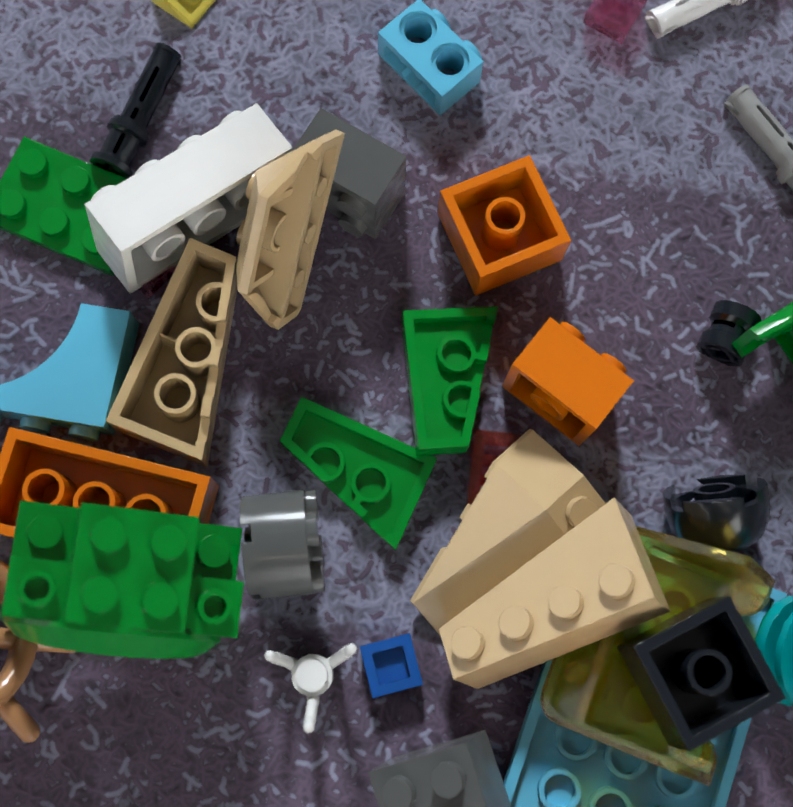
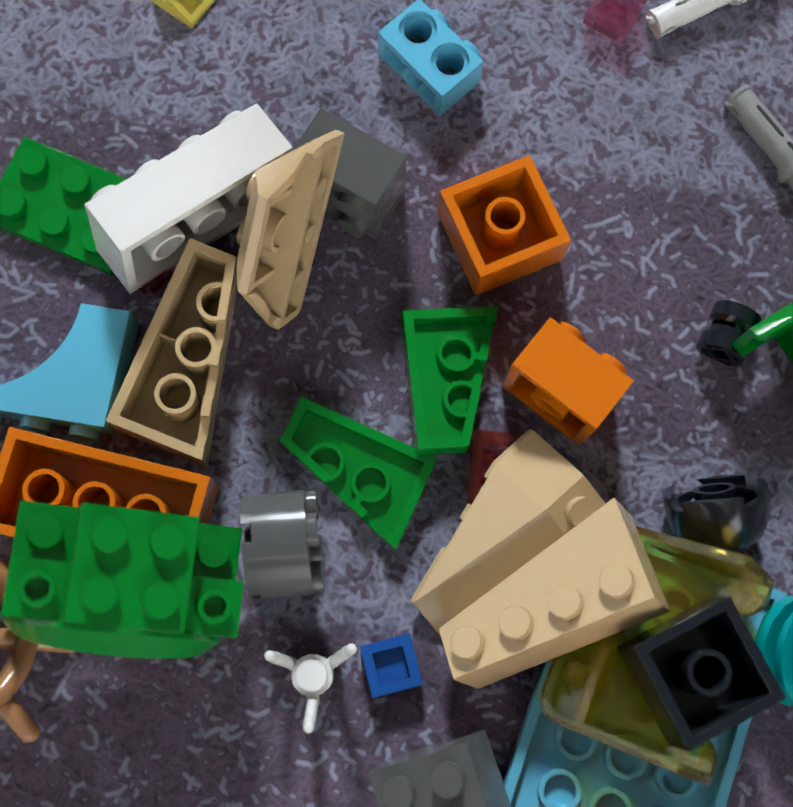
black pin [89,43,182,179] -> none

